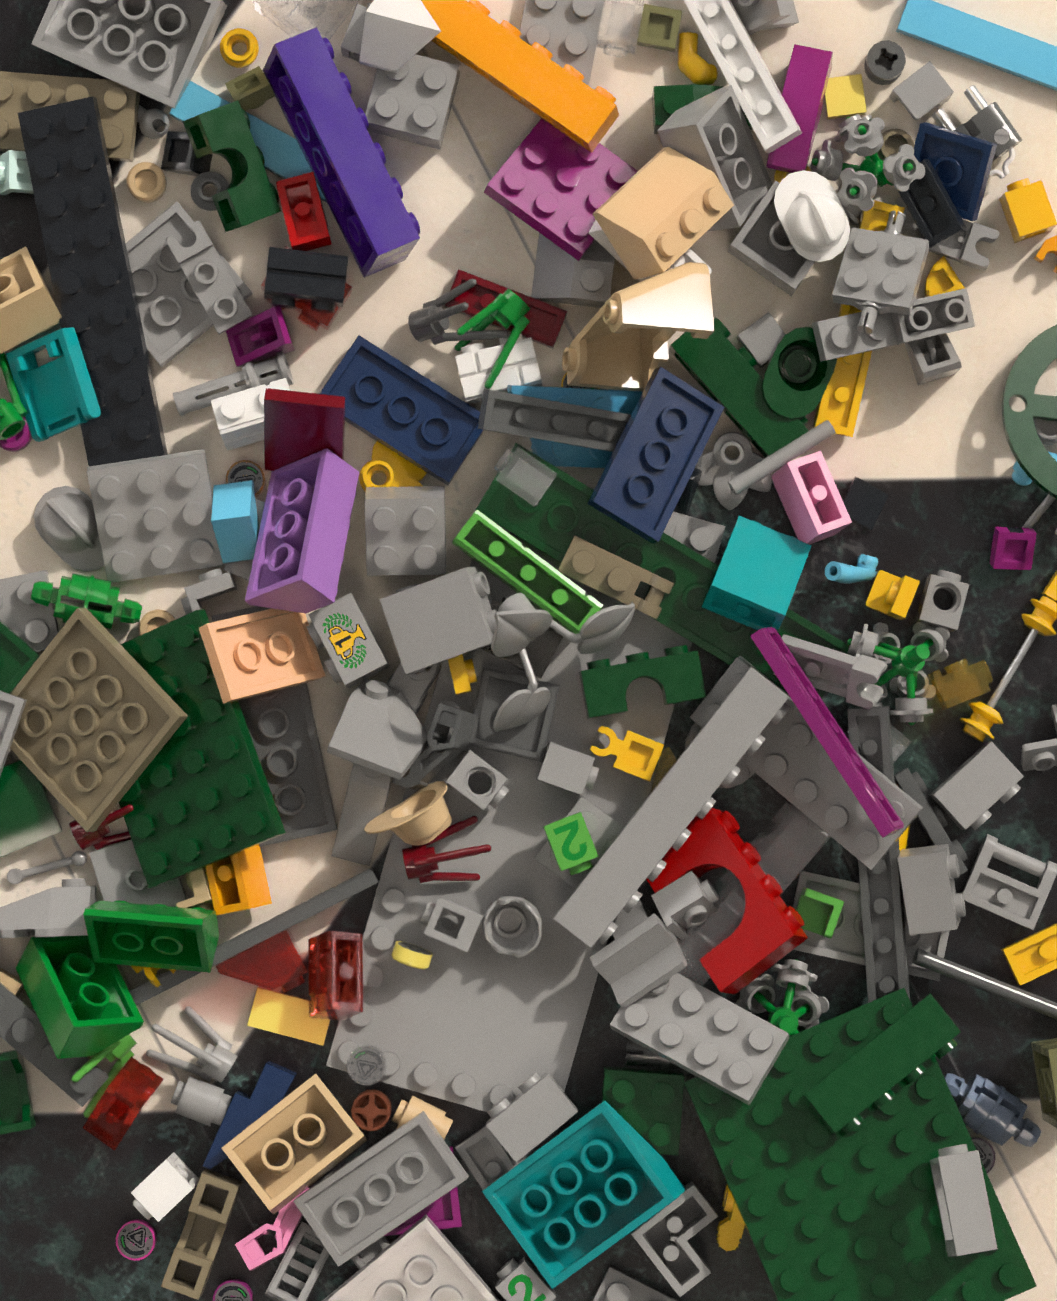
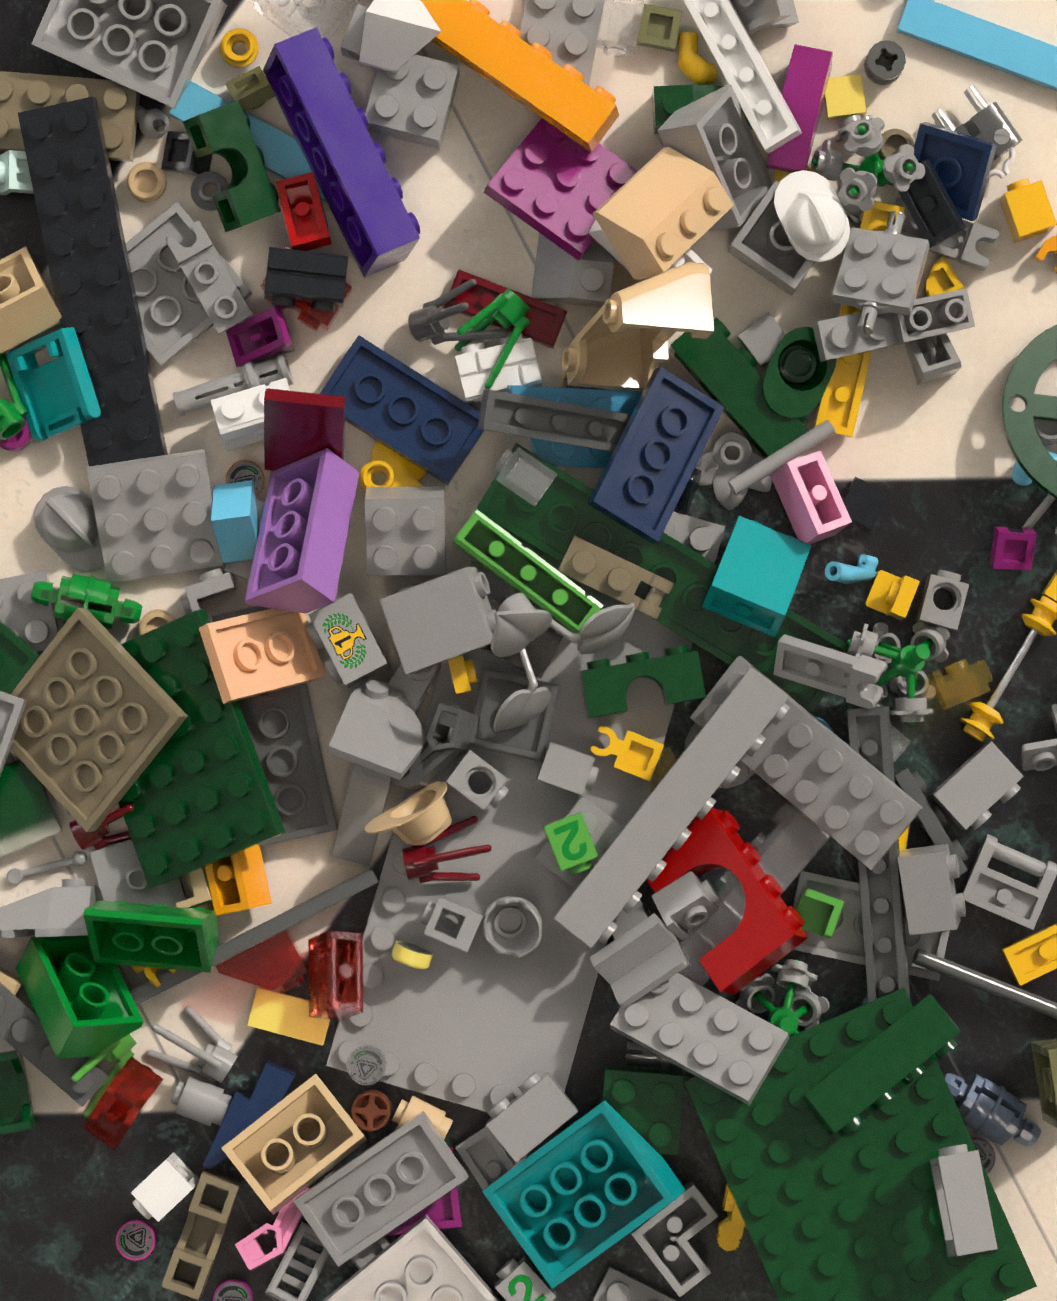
magenta tile [750,627,904,838] -> none
light grey panel [889,61,954,120] -> none

